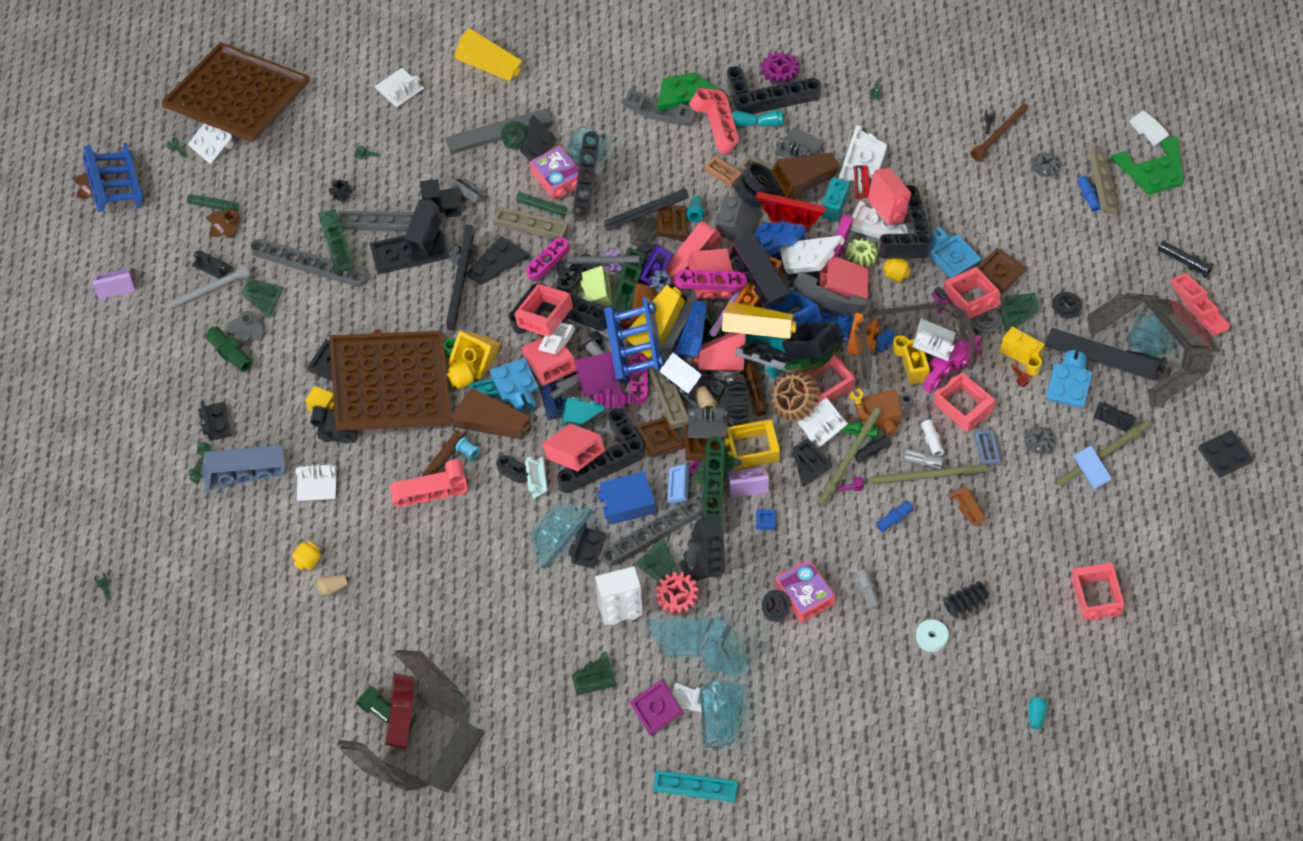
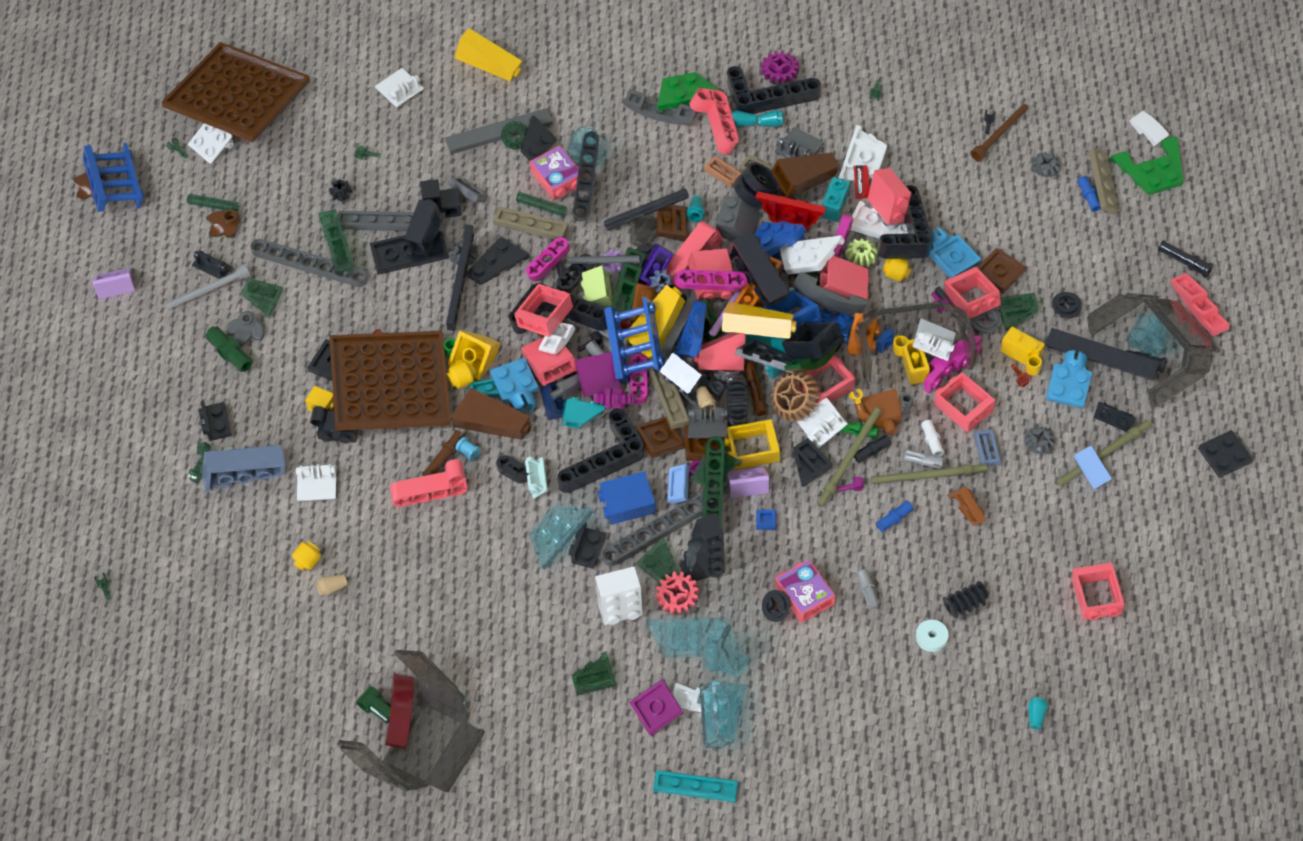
coral brick [542,423,605,471] -> none

